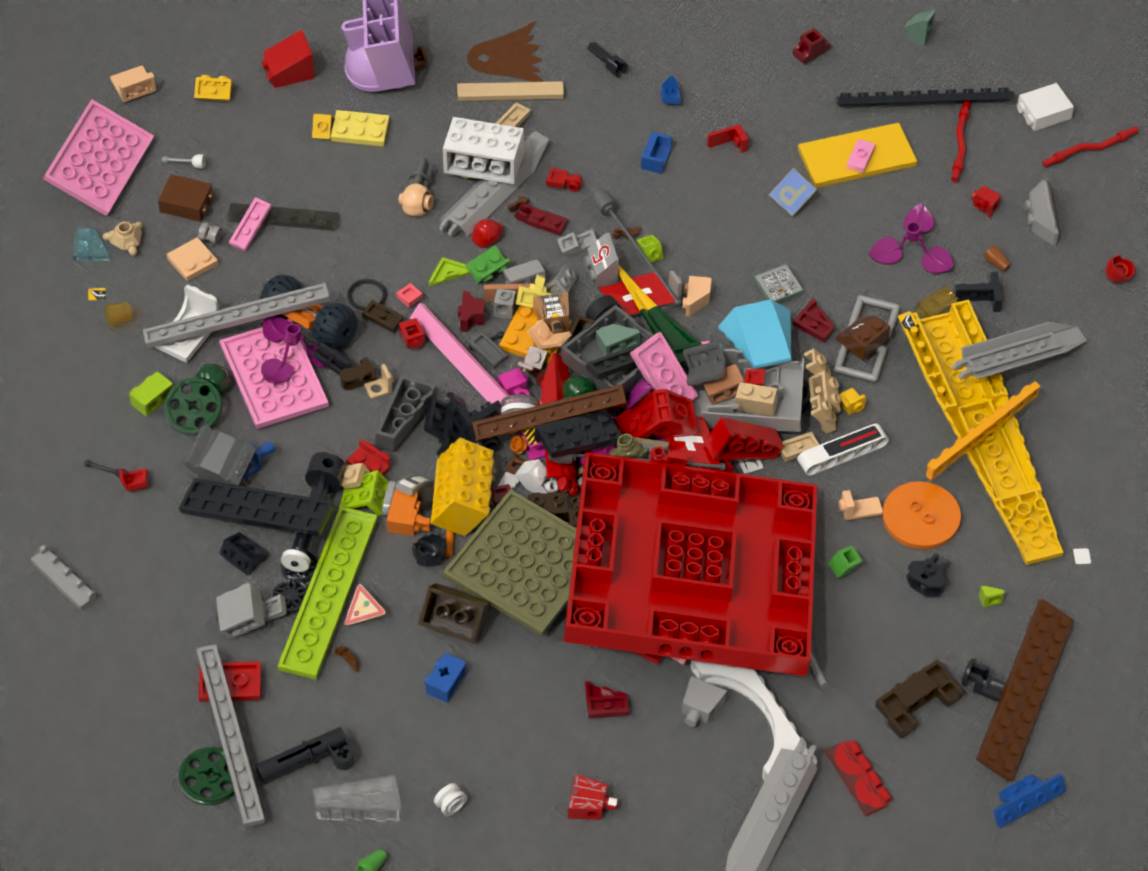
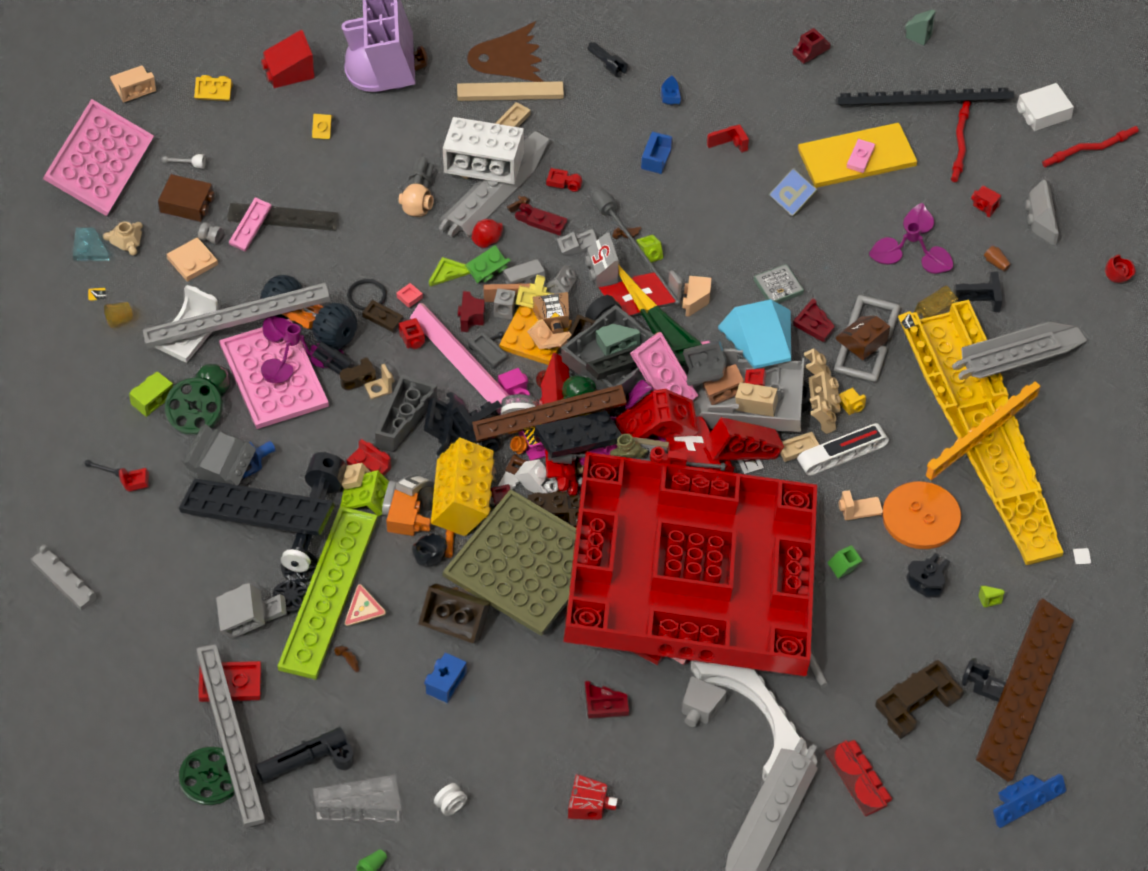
black bracket [220,532,268,575] -> none
light yellow plate [331,110,389,147] -> none
bracket [516,345,549,375] -> none

